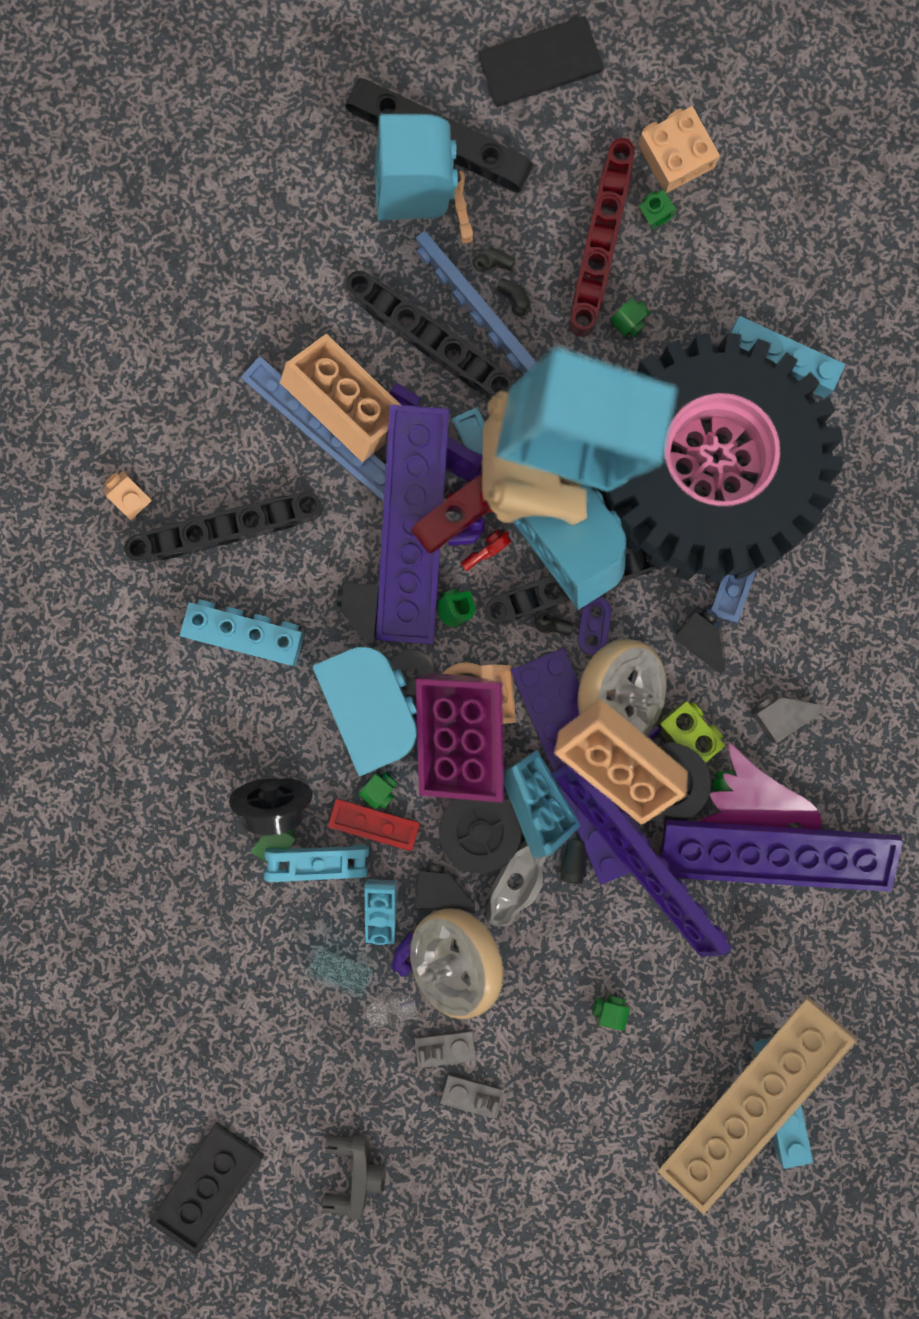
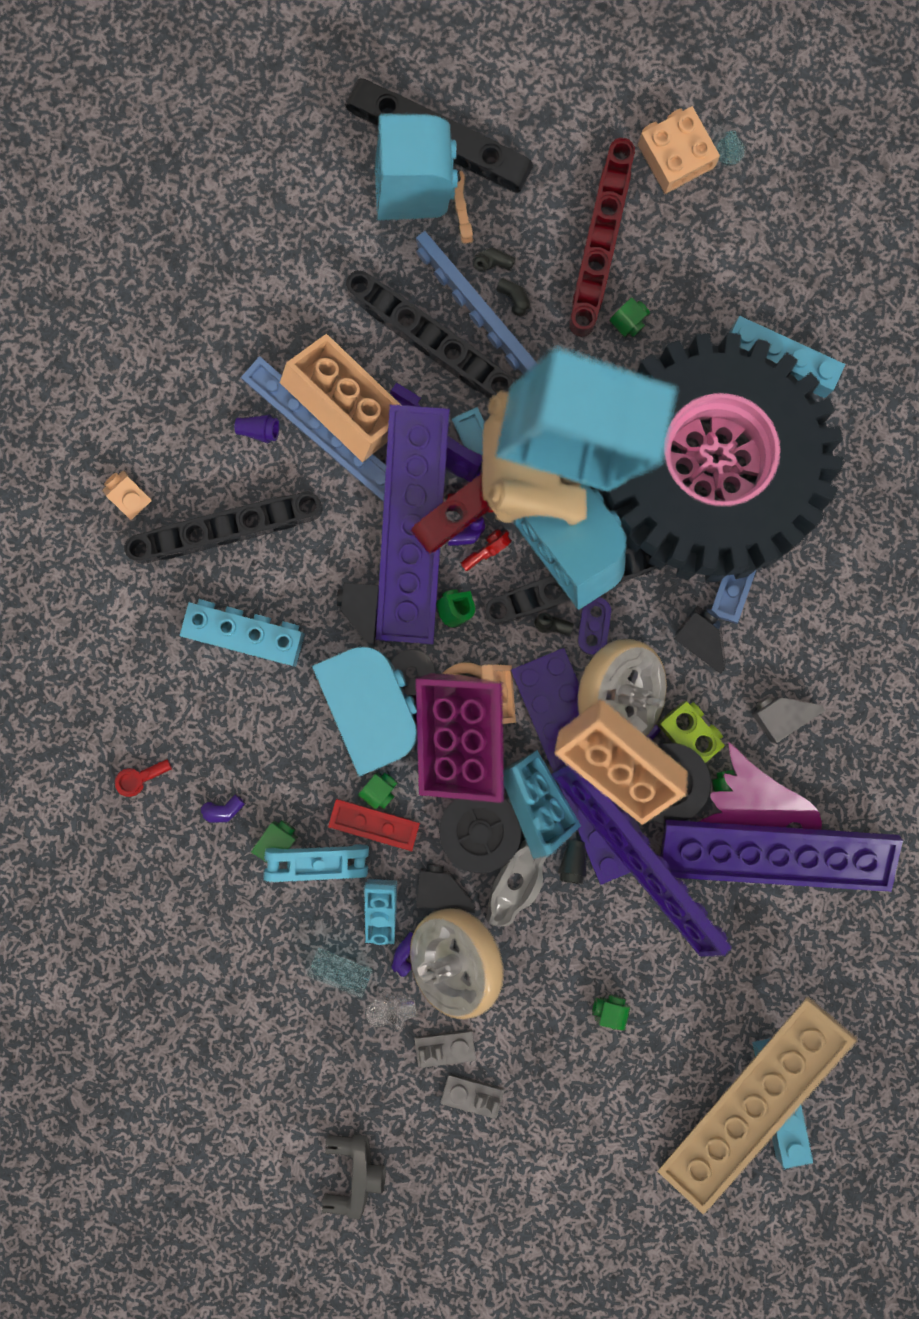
black tile [148,1121,264,1256] -> none
black wheel [229,778,313,835] -> none
black tile [478,16,604,108] -> none
green plate [639,189,676,229] -> none
none -> red plate [115,759,172,797]
none -> dark purple arm [201,794,246,823]
none -> dark purple cone [234,414,279,443]
none -> clear light blue plate [716,130,745,166]

